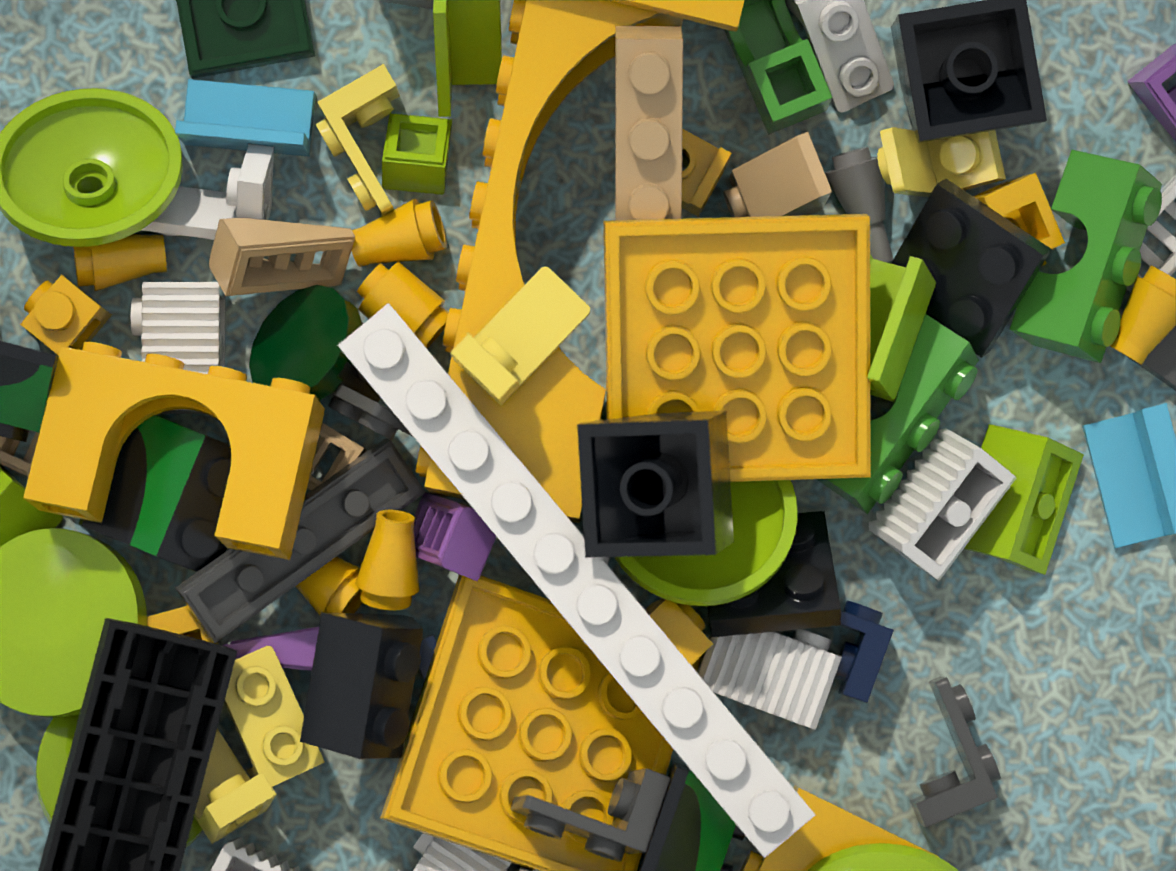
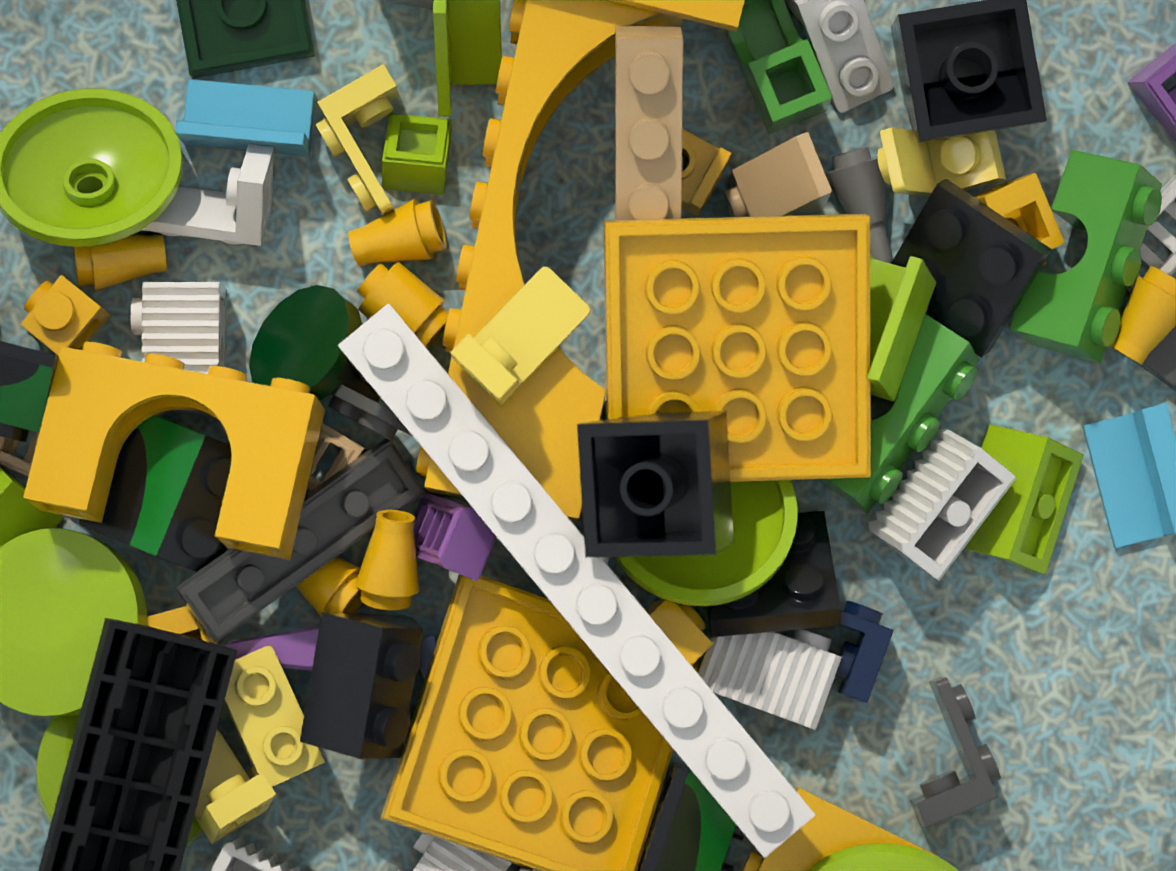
tan slope [209,218,355,296] -> none
dark grey bracket [510,768,671,862] -> none

